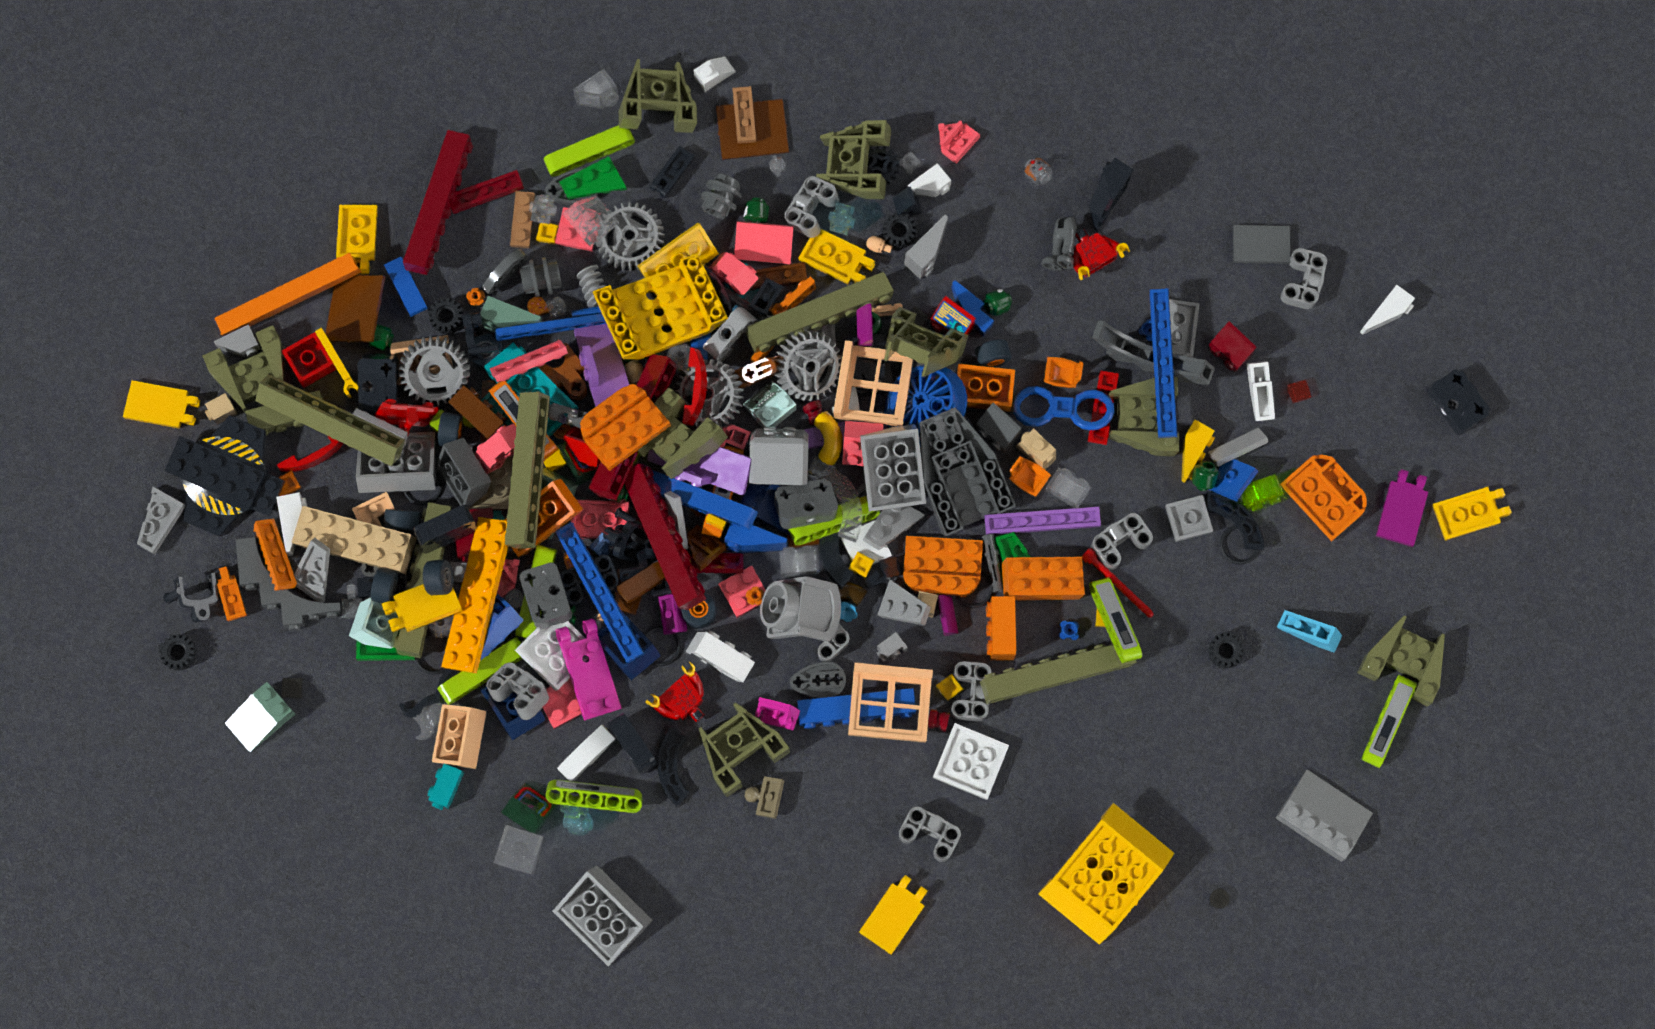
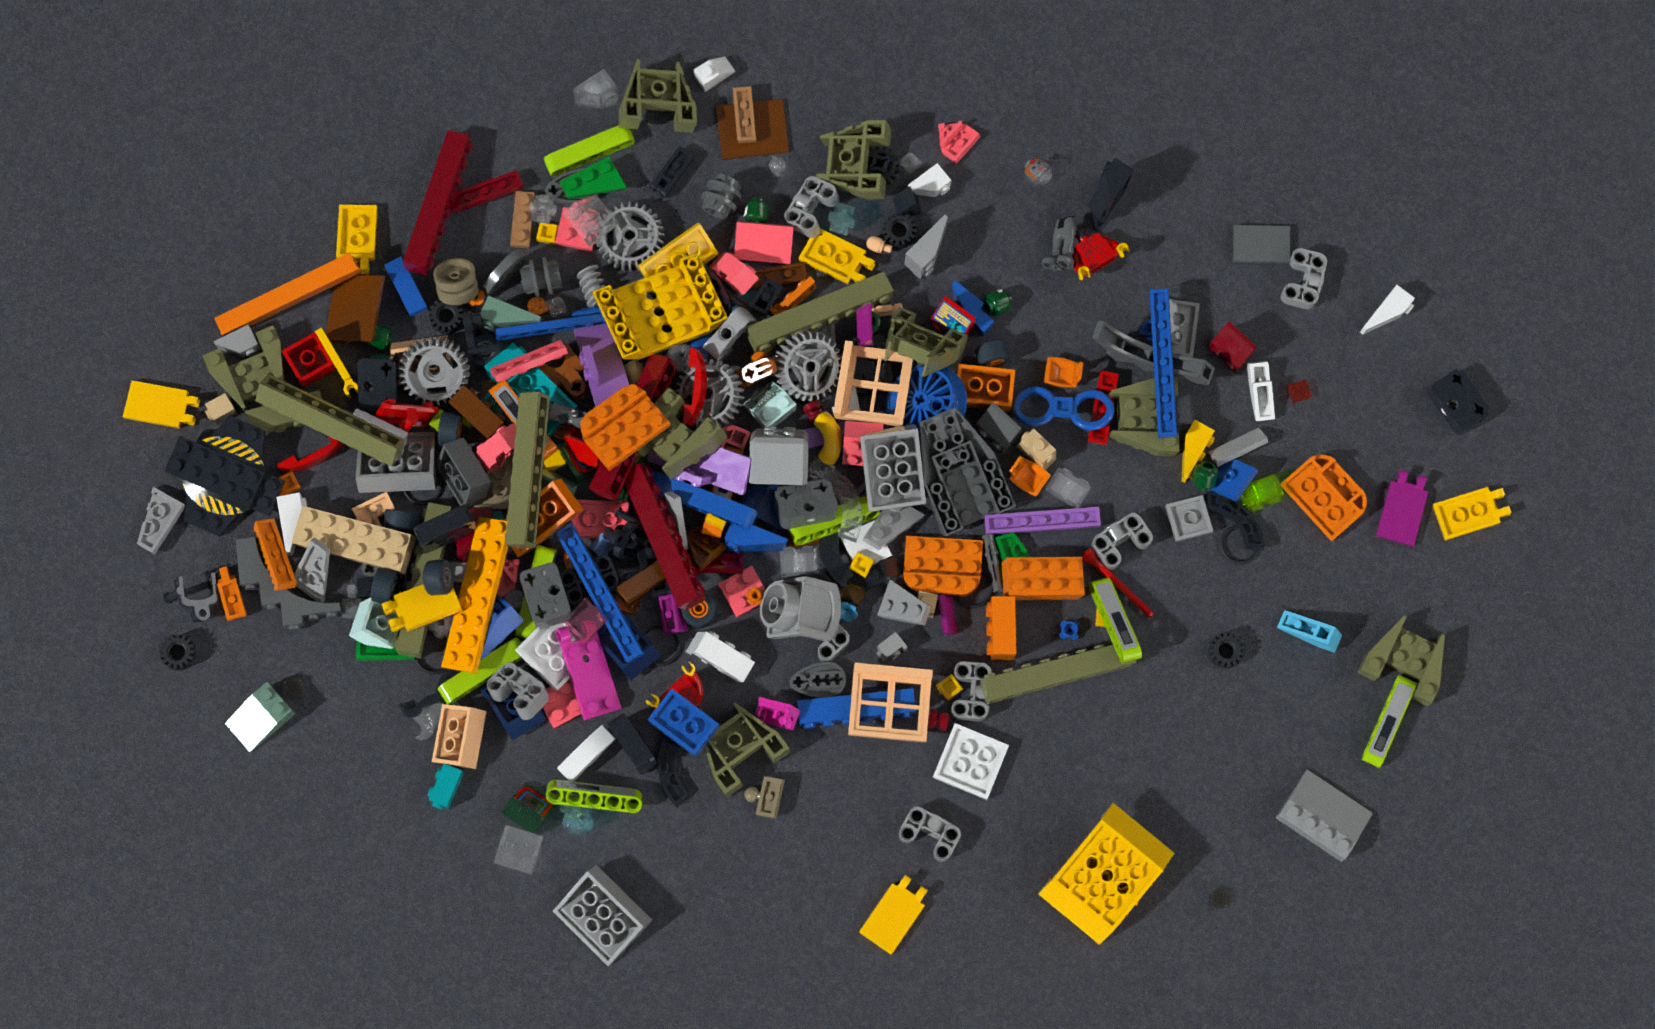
none -> dark tan wheel [433,258,479,305]
none -> clear pink piece [564,598,607,645]
none -> blue piece [648,688,720,757]

